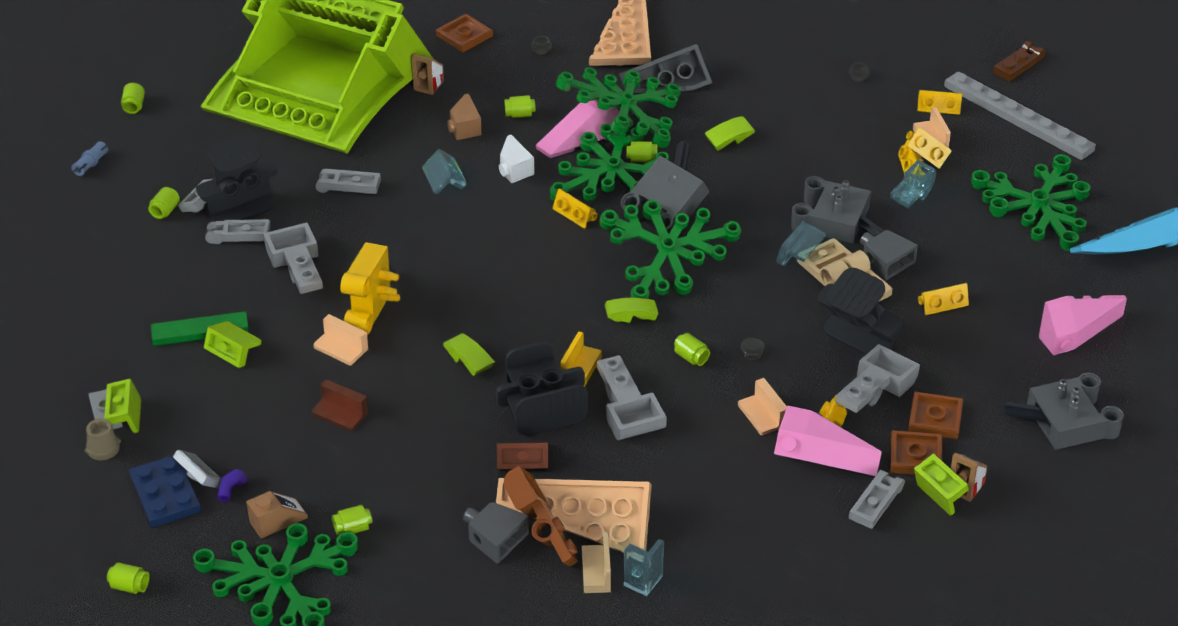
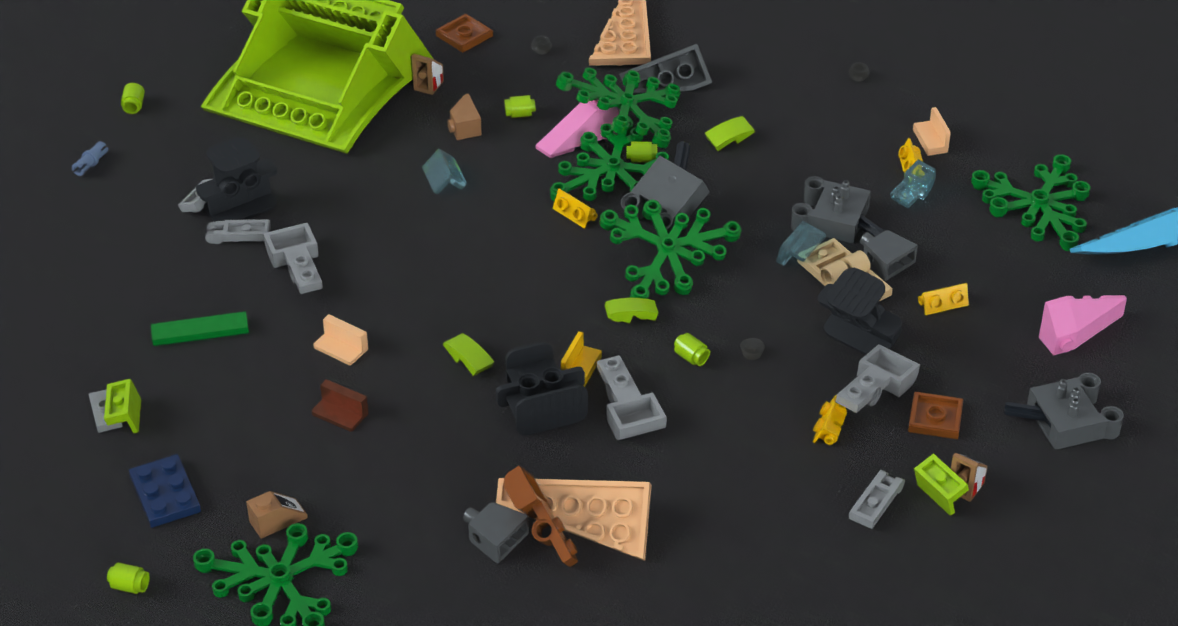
dark tan piece [85,419,121,460] -> none
lime brick [148,187,180,219] -> none
light grey plate [173,450,221,489] -> none
lime panel [204,321,261,368] -> none
dark purple arm [217,469,248,502] -> none
light grey plate [316,169,381,194] -> none
lime brick [332,504,372,536] -> none
yellow piece [340,242,400,335] -> none
copper panel [497,442,548,469] -> none
white slope [499,135,534,183] -> none
tan panel [582,532,611,593] -> none
clear light blue panel [624,539,664,596] -> none
light nougat panel [738,378,787,435] -> none
bright pink wedge [774,406,882,476] -> none
dark orange tile [890,430,942,475] -> none
yellow hinge [906,127,952,169] -> none
yellow hinge [917,90,962,115] -> none
light grey plate [944,71,1096,160] -> none
reddish brown plate [993,41,1046,82] -> none

